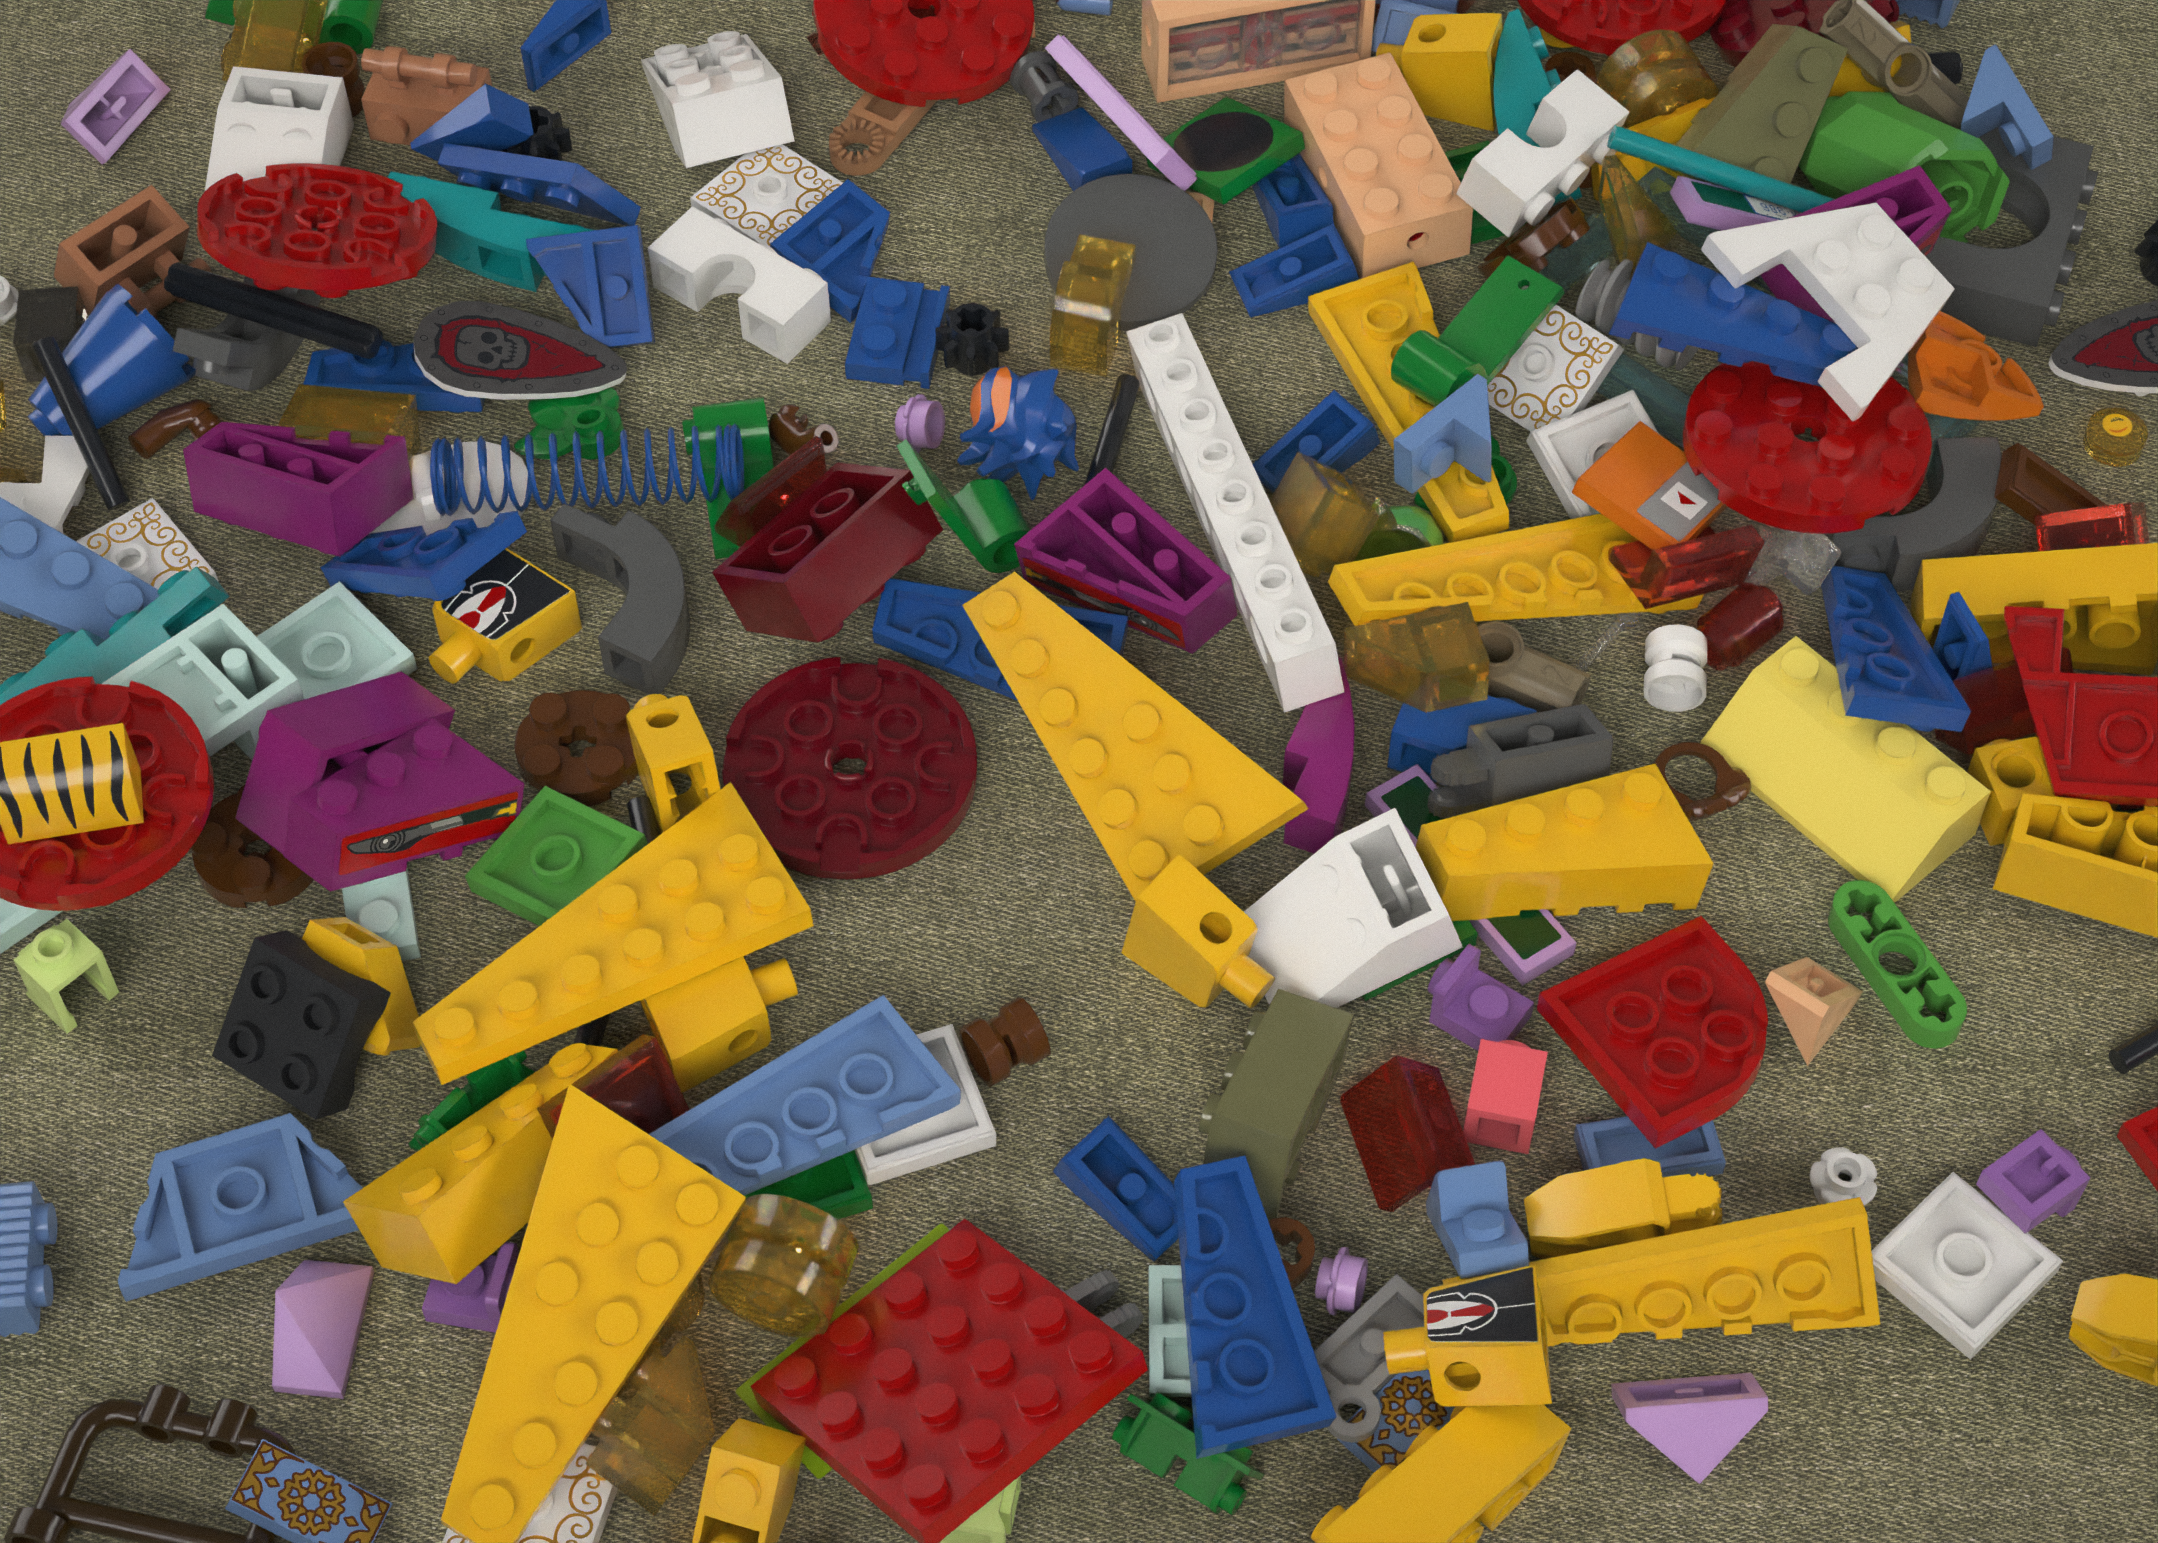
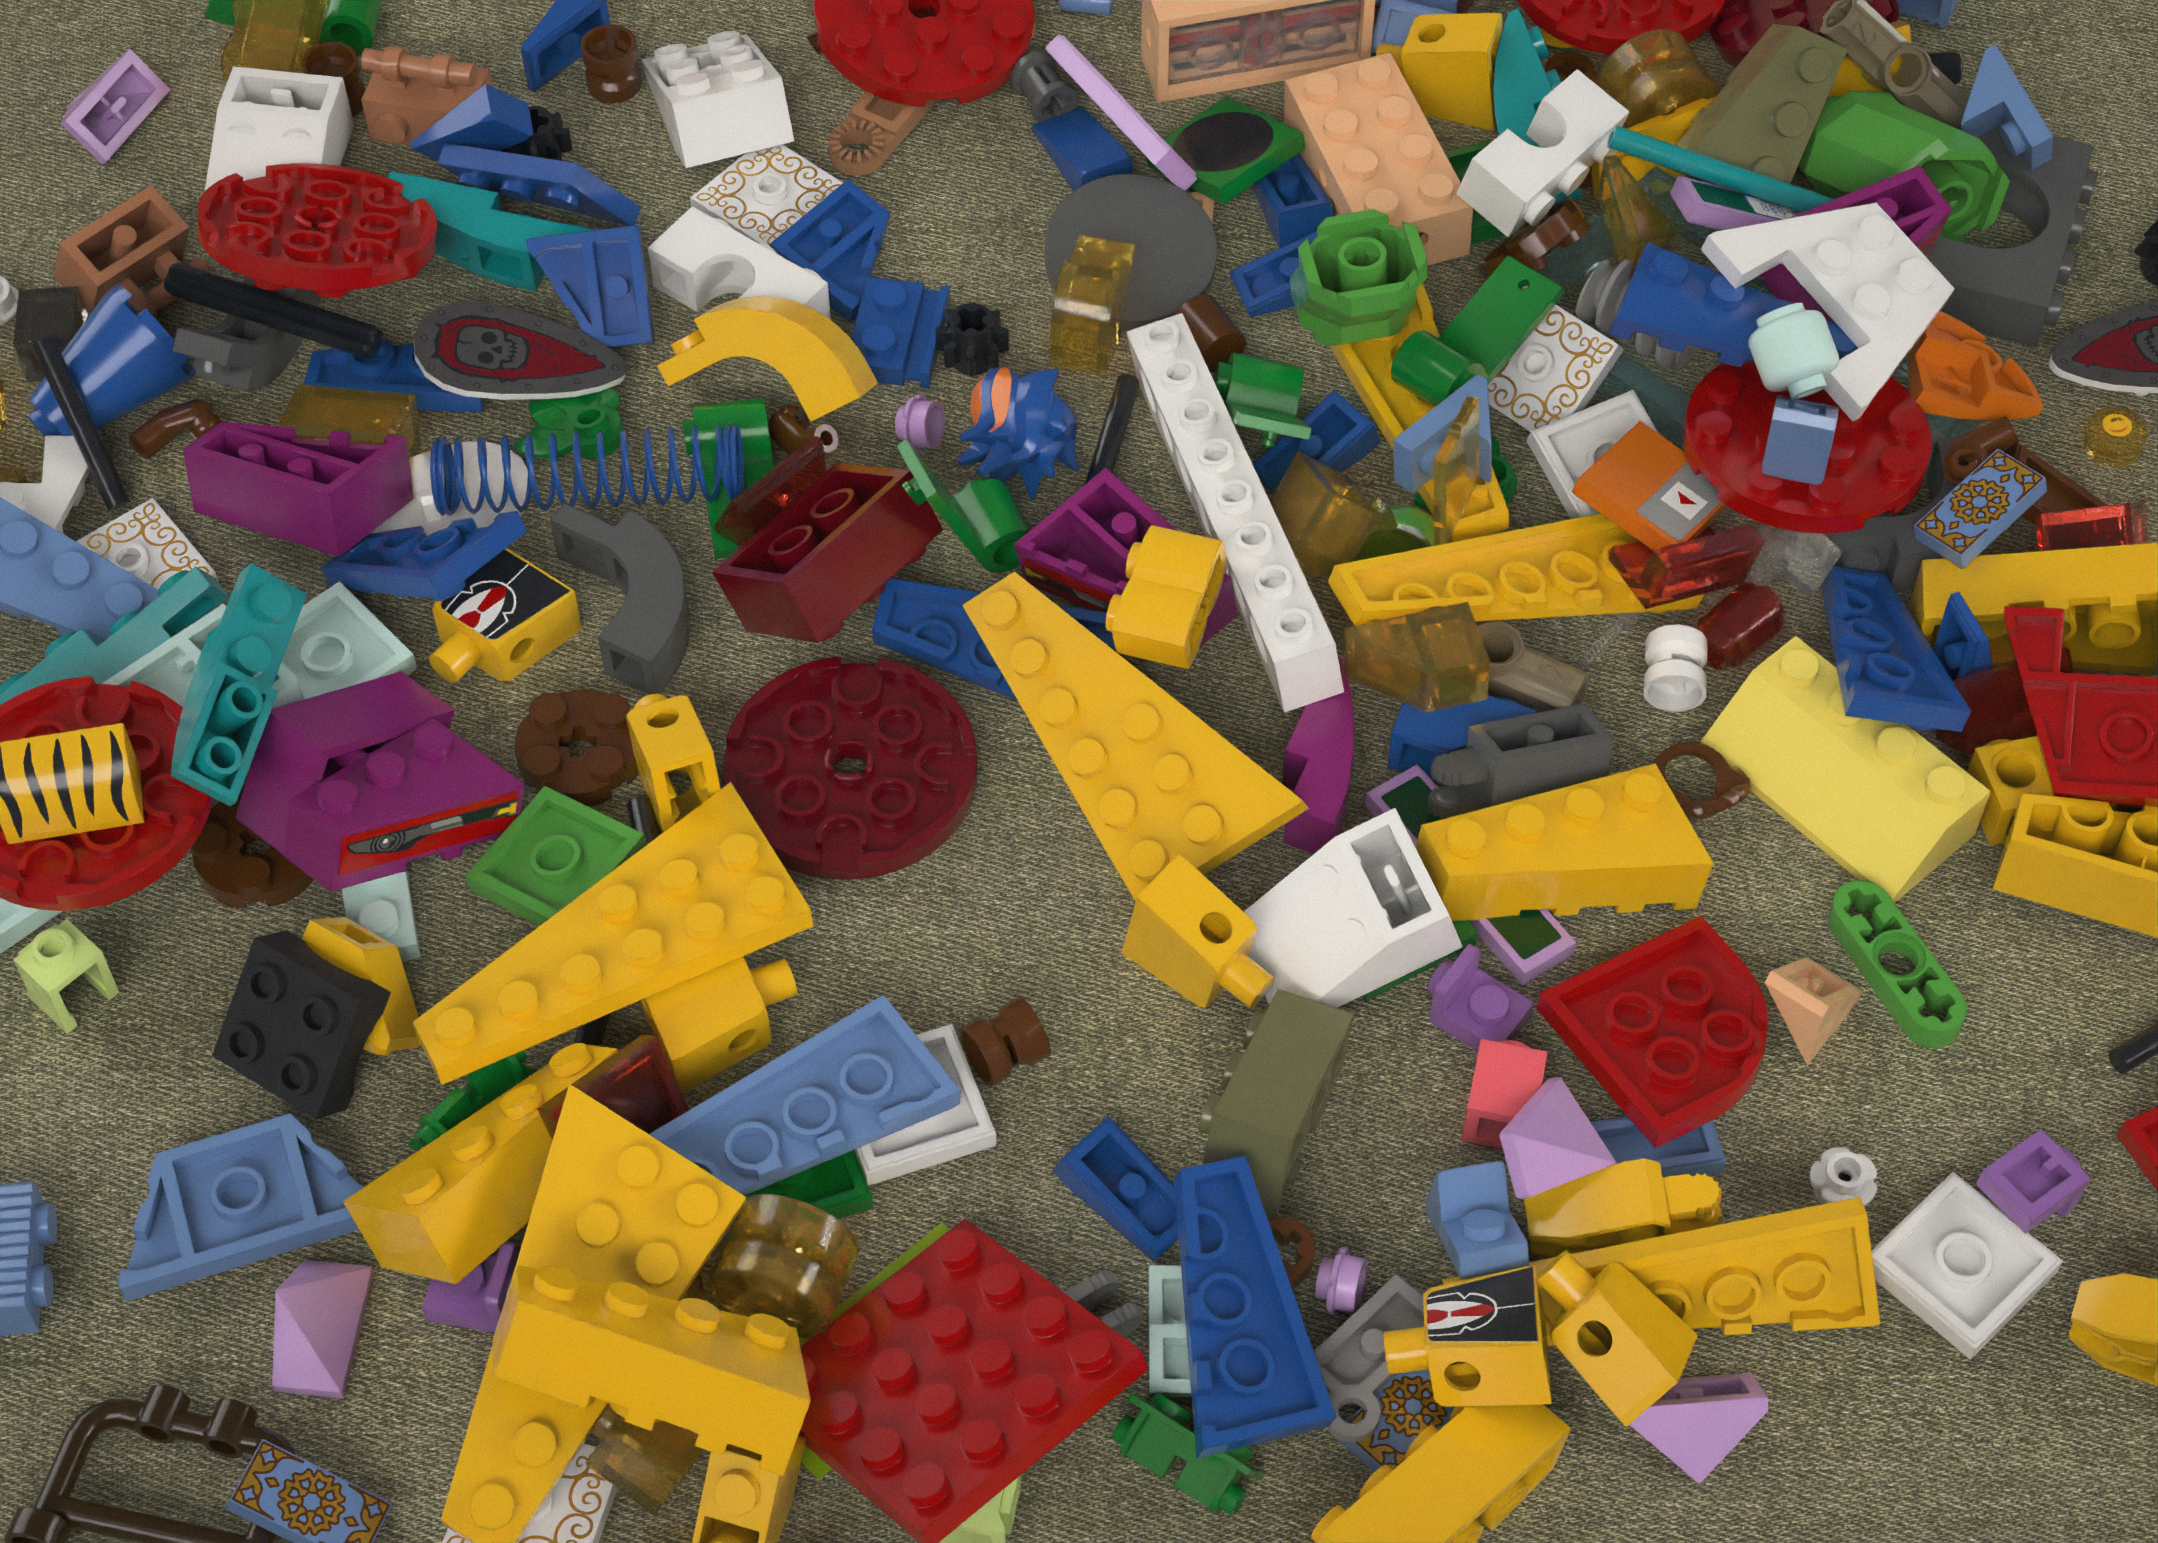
clear red panel [1340,1055,1475,1212] -> none
none -> teal slope [171,563,307,806]
none -> yellow wedge [492,1264,811,1476]
none -> reddish brown wheel [581,24,642,104]
none -> yellow arch [657,296,878,422]
none -> yellow brick [1106,525,1227,669]
none -> reddish brown piece [1174,294,1246,373]
none -> green door [1213,352,1312,447]
none -> bright green brick [1290,209,1428,346]
none -> clear yellow piece [1434,396,1479,544]
none -> lavender slope [1499,1077,1617,1198]
none -> yellow torso [1536,1250,1698,1427]
none -> light aqua head [1748,303,1839,400]
none -> medium blue slope [1761,395,1839,485]
none -> tile [1914,449,2047,569]
none -> reddish brown arm [1943,416,2018,486]

